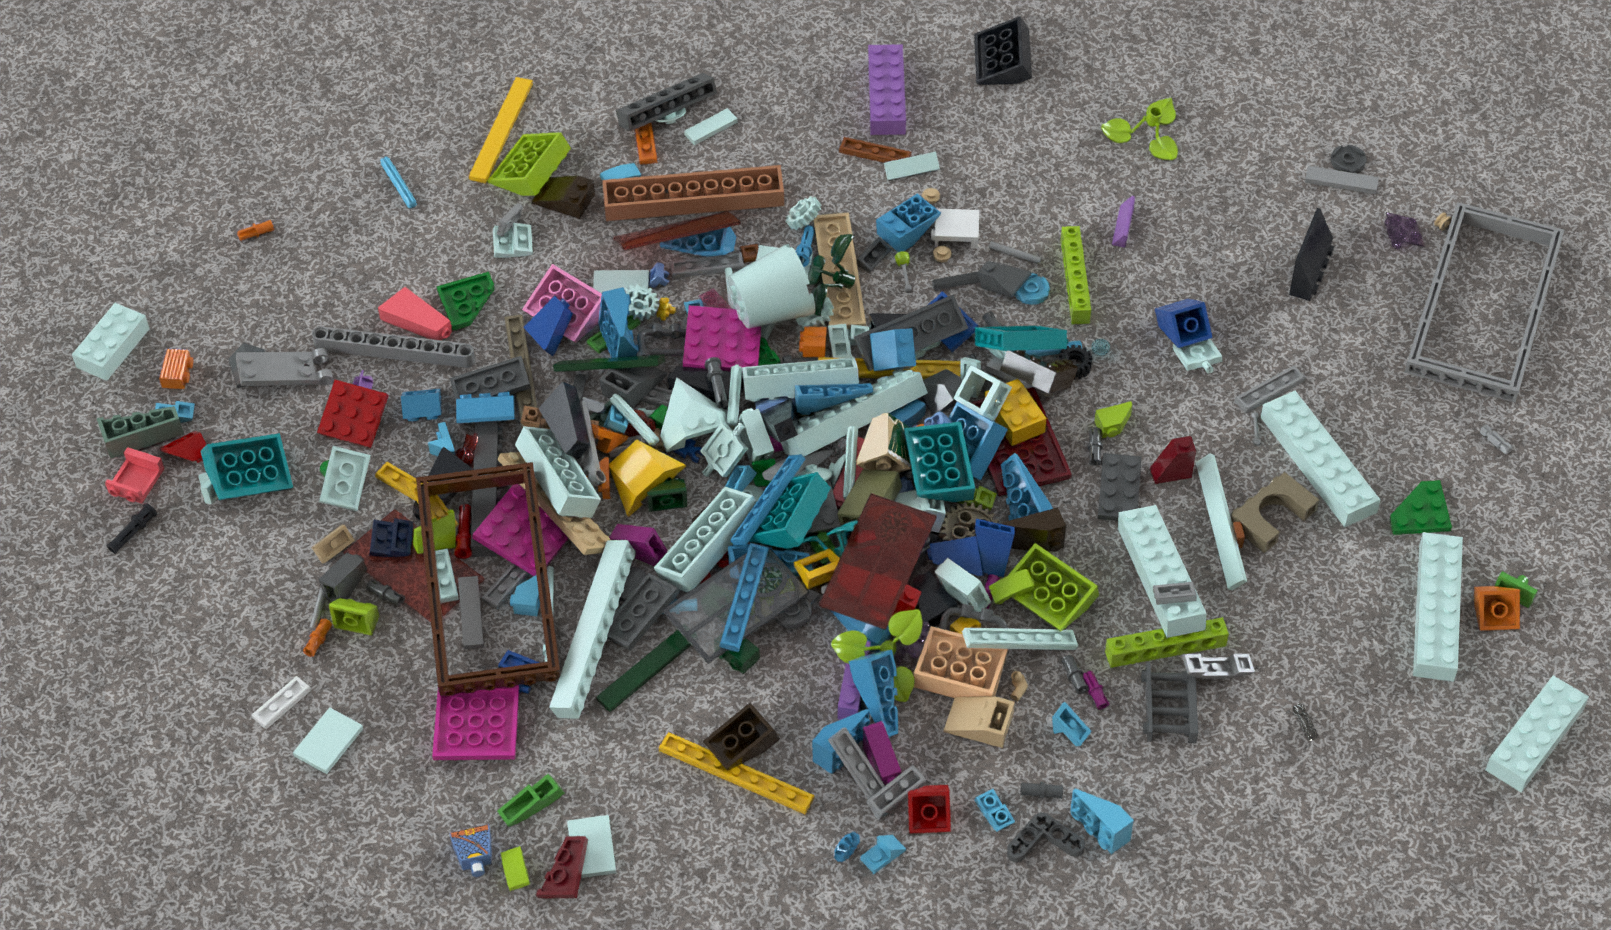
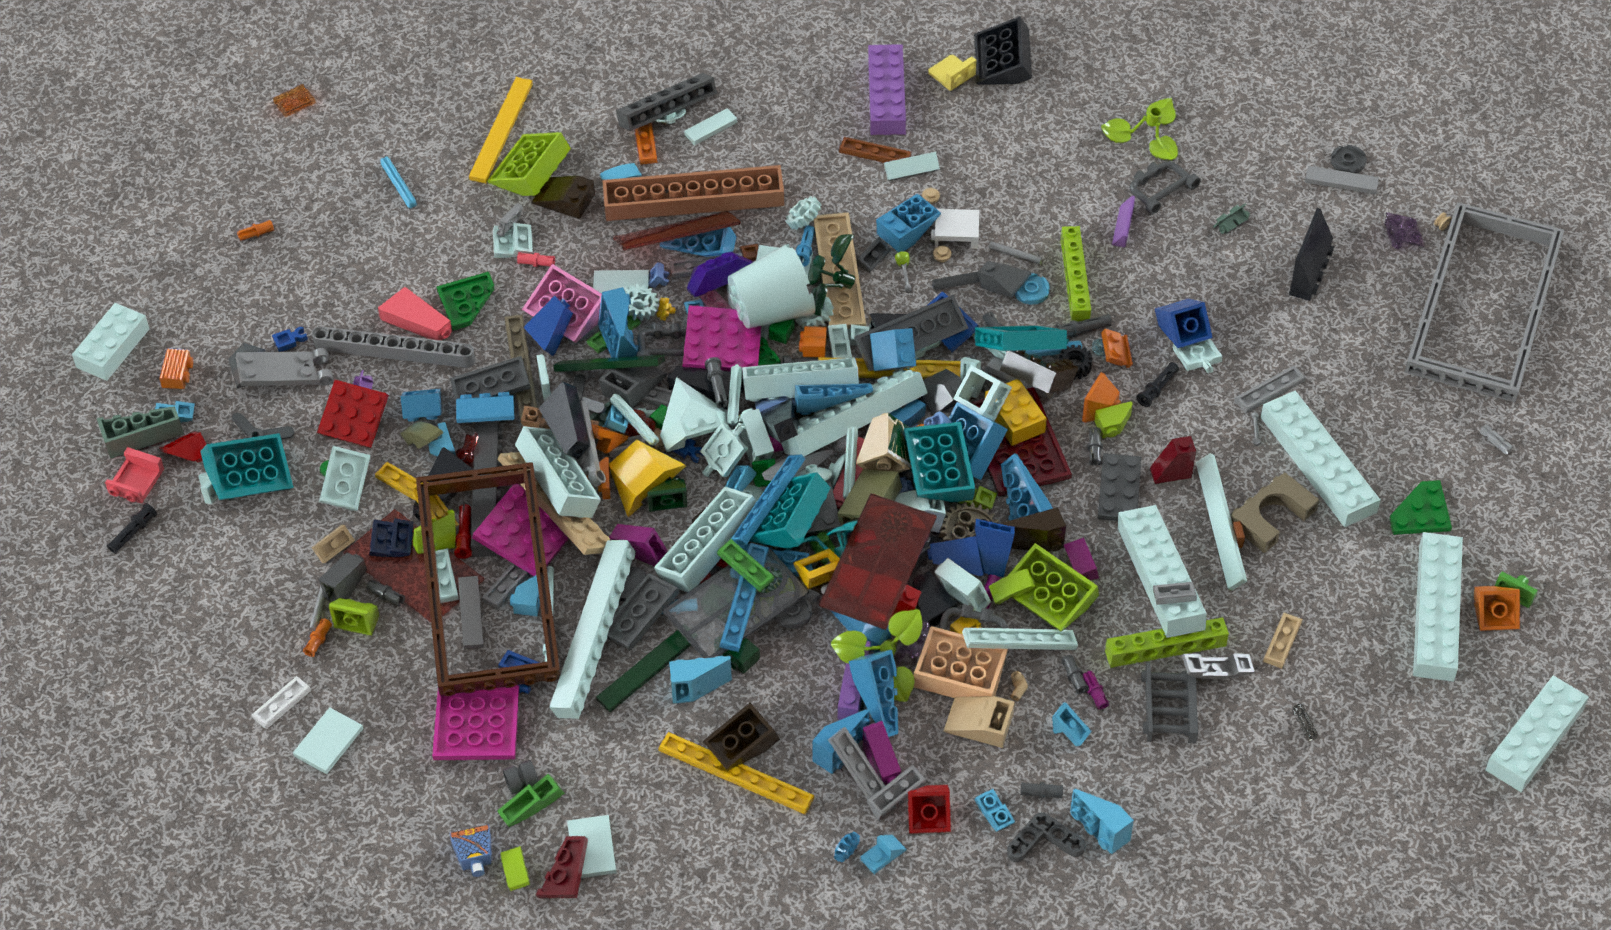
none -> dark grey piece [232,413,294,439]
none -> clear orange plate [272,84,316,117]
none -> blue plate [272,327,308,352]
none -> olive slope [400,422,443,449]
none -> dark grey wheel [503,760,539,795]
none -> coral pin [517,252,555,267]
none -> light aqua tile [536,354,551,401]
none -> medium azure slope [669,656,732,703]
none -> dark purple wedge [687,252,753,298]
none -> bright green tile [717,539,774,592]
none -> green panel [769,319,794,344]
none -> light yellow bracket [928,55,976,91]
none -> dark grey pin [1055,314,1112,337]
none -> magenta hinge [1064,537,1099,580]
none -> orange slope [1082,372,1121,423]
none -> orange plate [1101,328,1133,368]
none -> dark grey bar [1130,161,1201,215]
none -> black pin [1136,362,1179,407]
none -> sand green hinge [1213,203,1250,234]
none -> tan tile [1263,613,1303,669]

